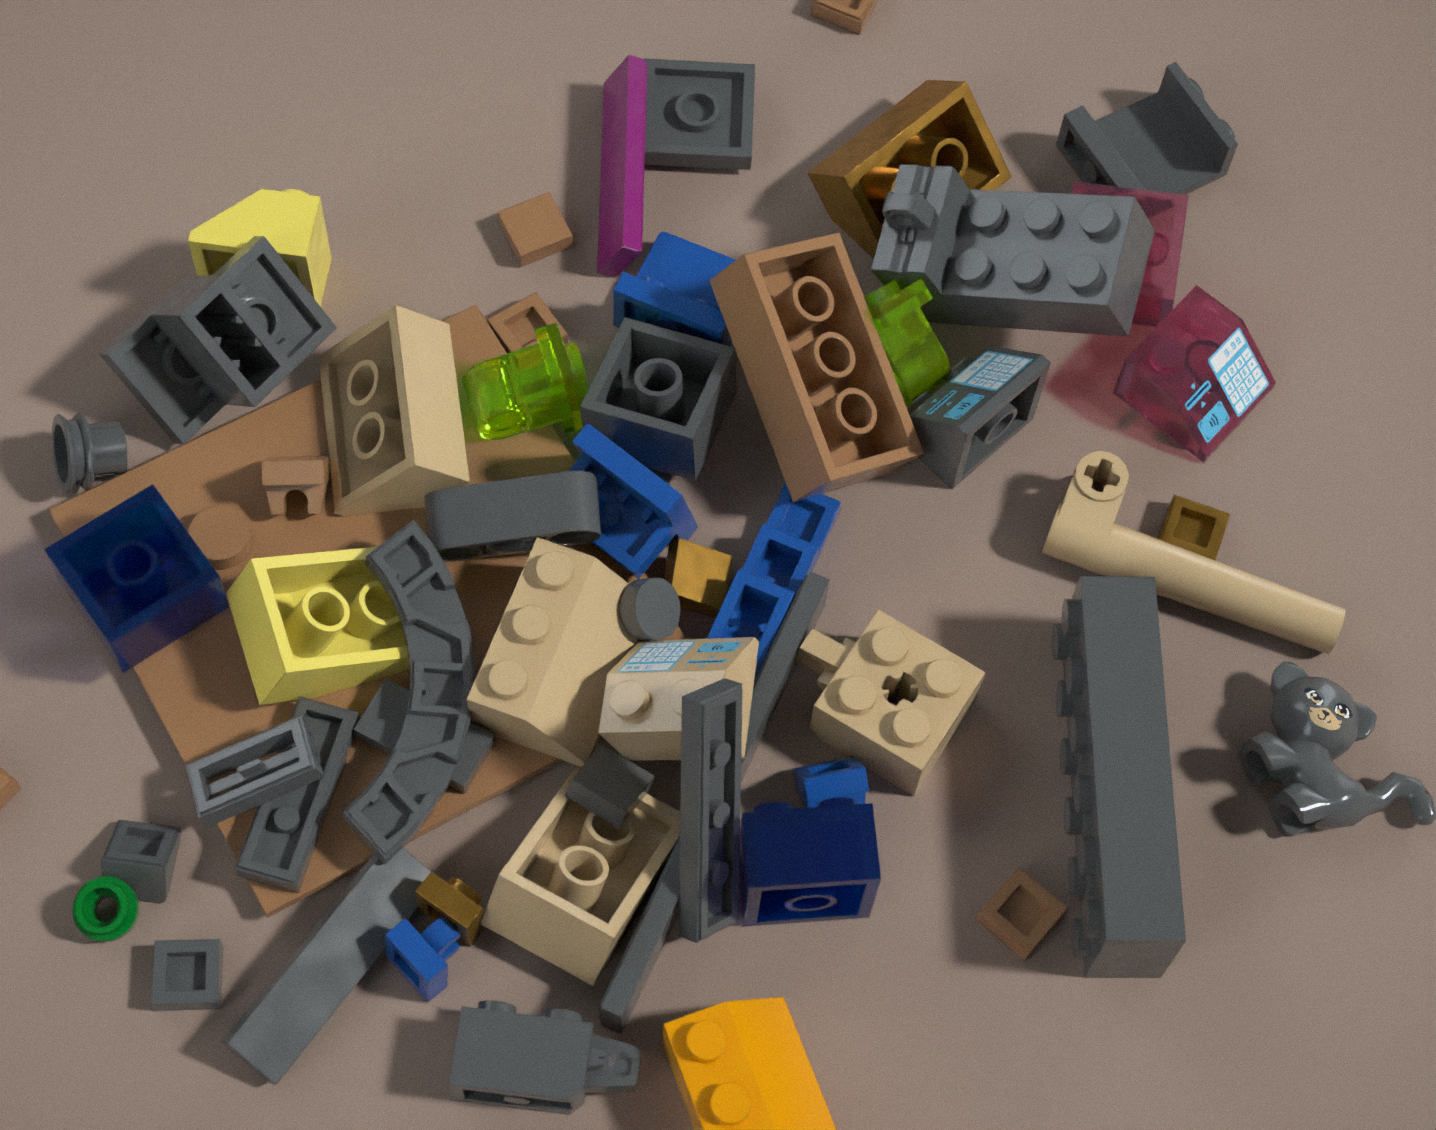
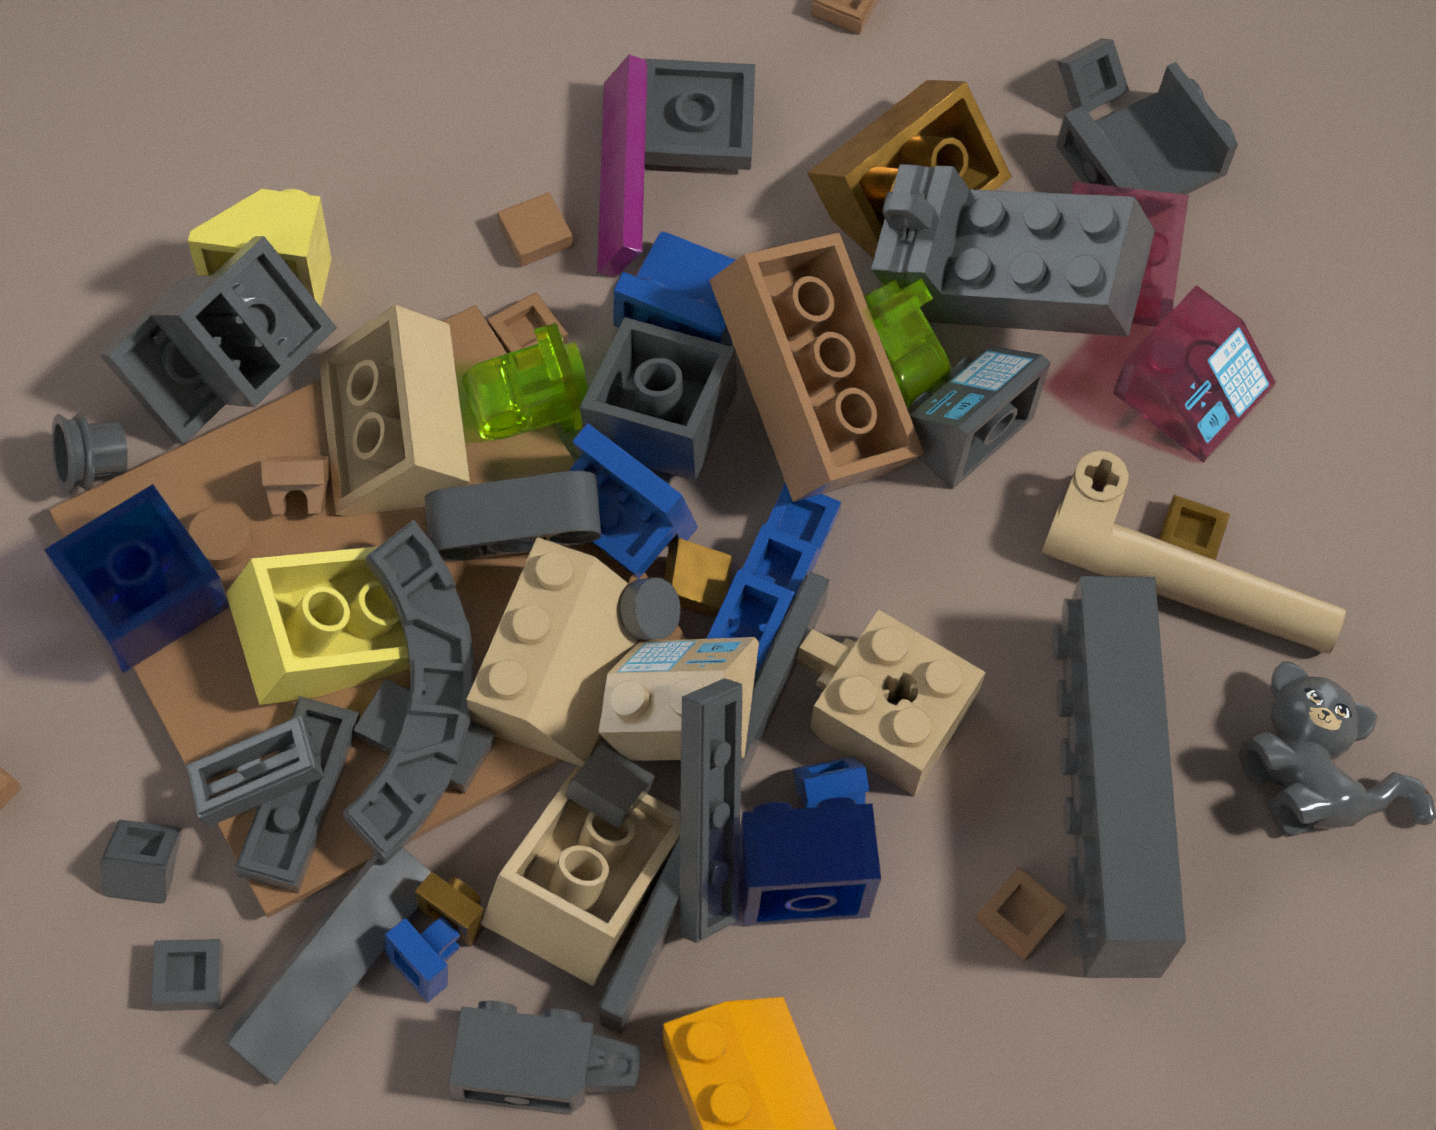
green plate [72,876,139,942] -> none
none -> dark grey plate [1057,38,1129,112]

